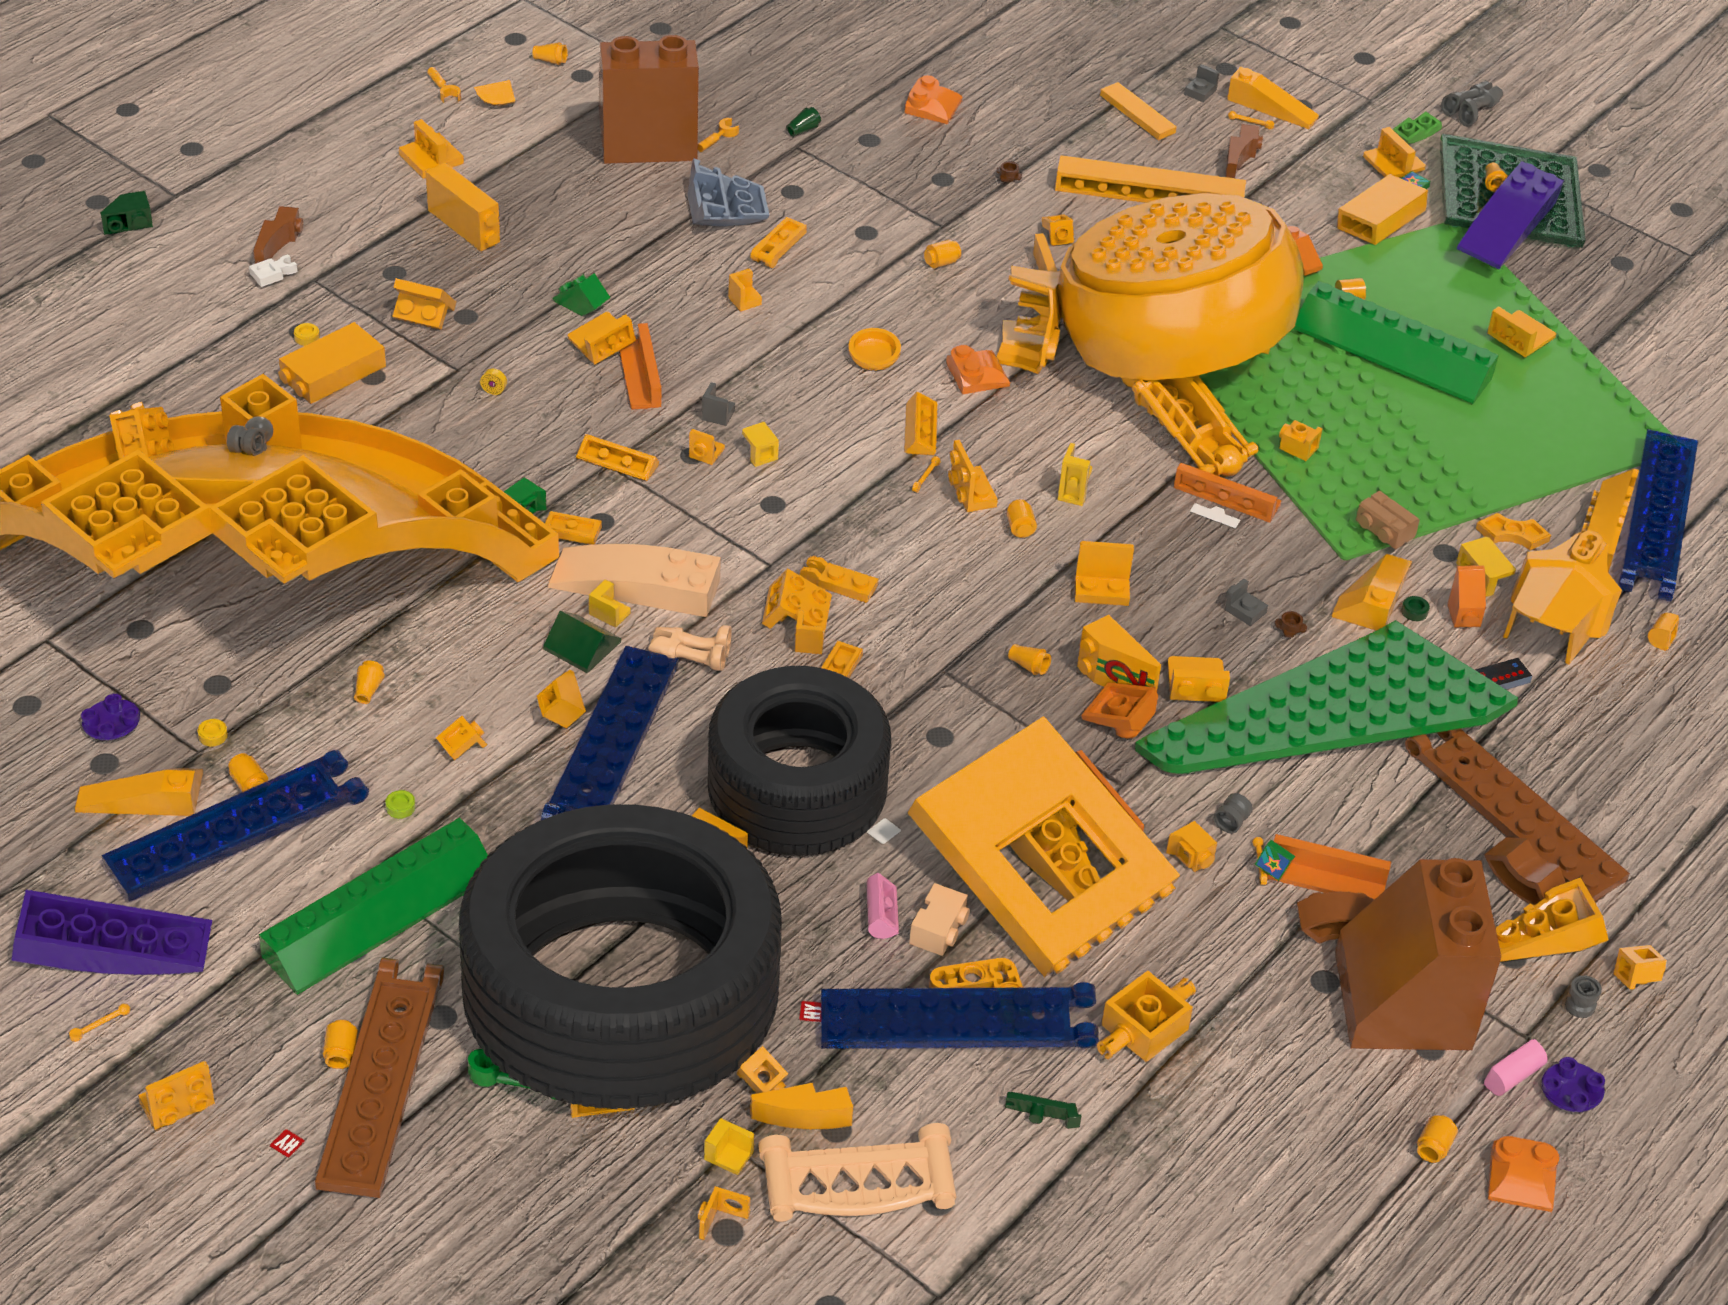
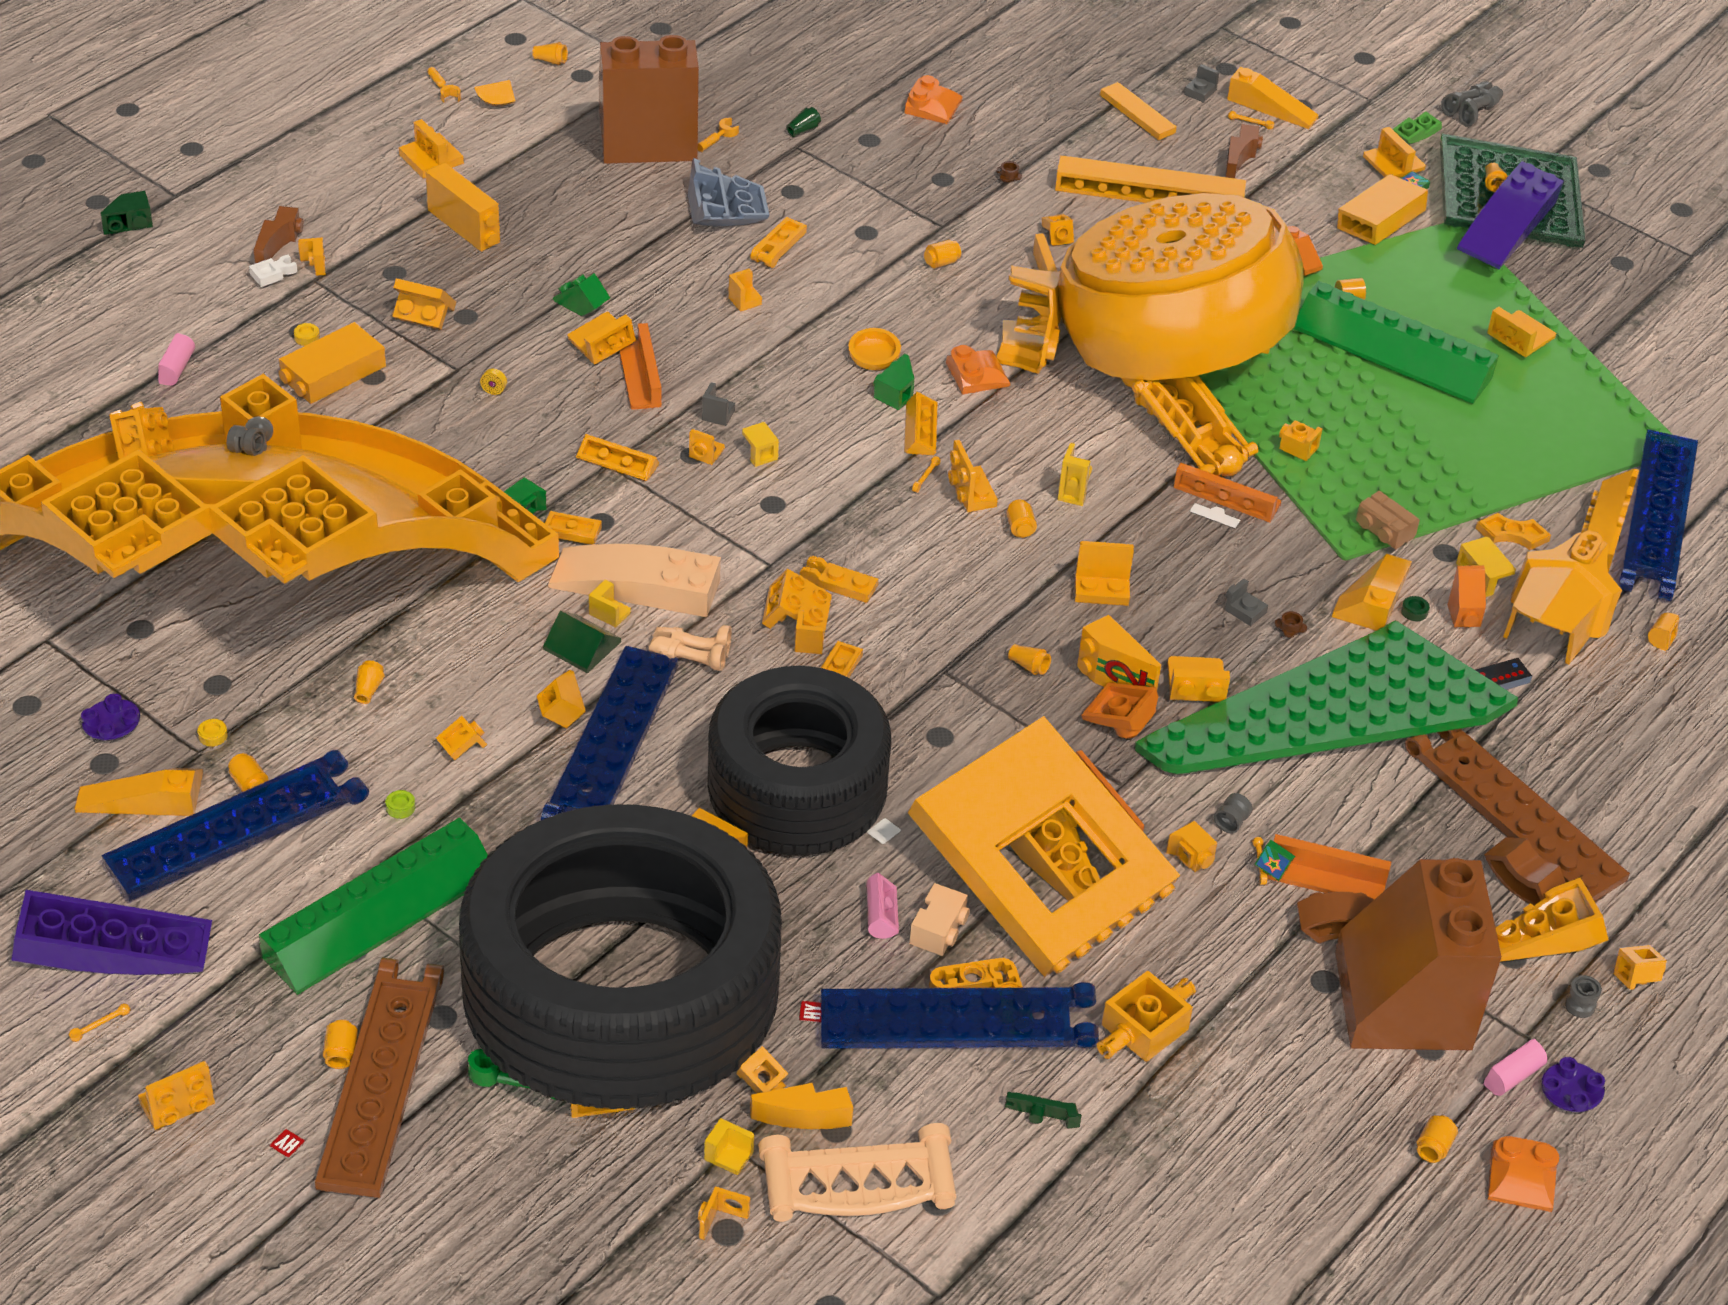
none -> bright pink brick [158,333,195,386]
none -> light orange bracket [298,237,326,276]
none -> green slope [873,353,915,410]

